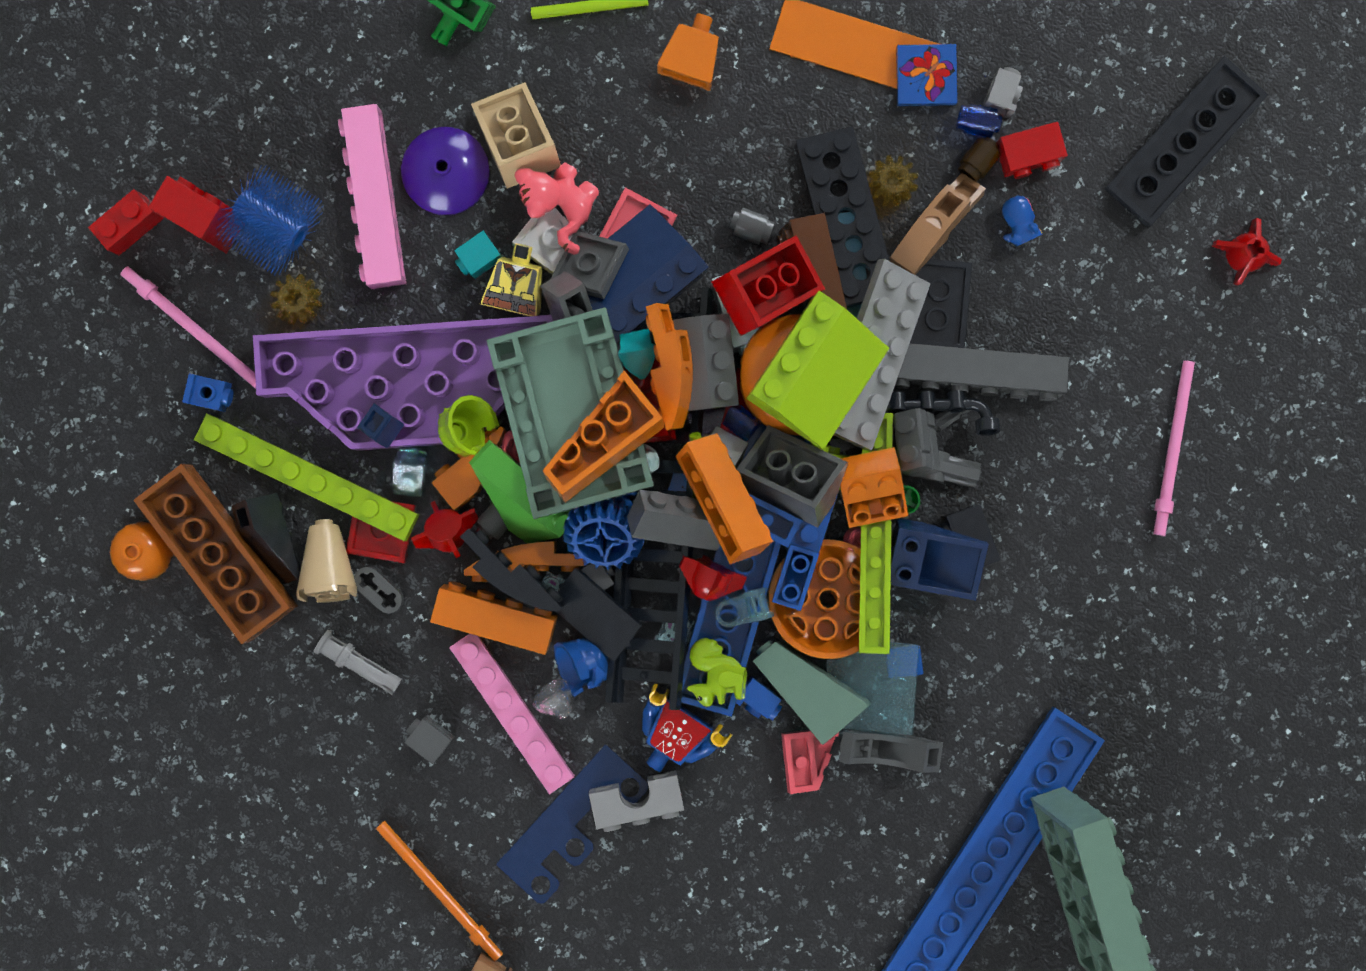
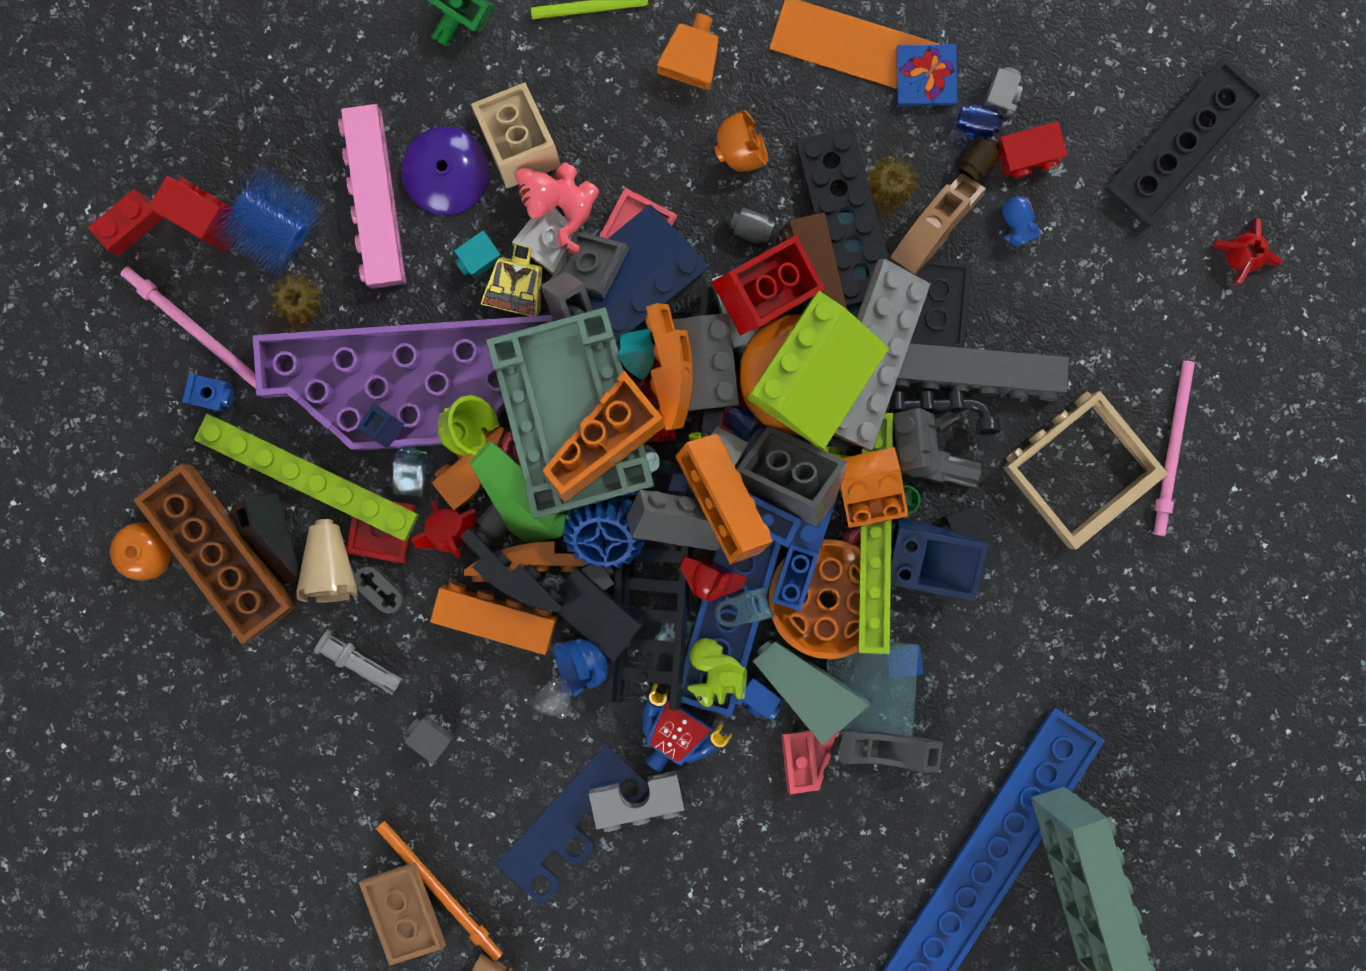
bright pink plate [449,634,575,795] -> none
none -> medium nougat tile [359,862,446,966]
none -> orange cylinder [714,110,768,172]
none -> tan window [1002,391,1168,550]

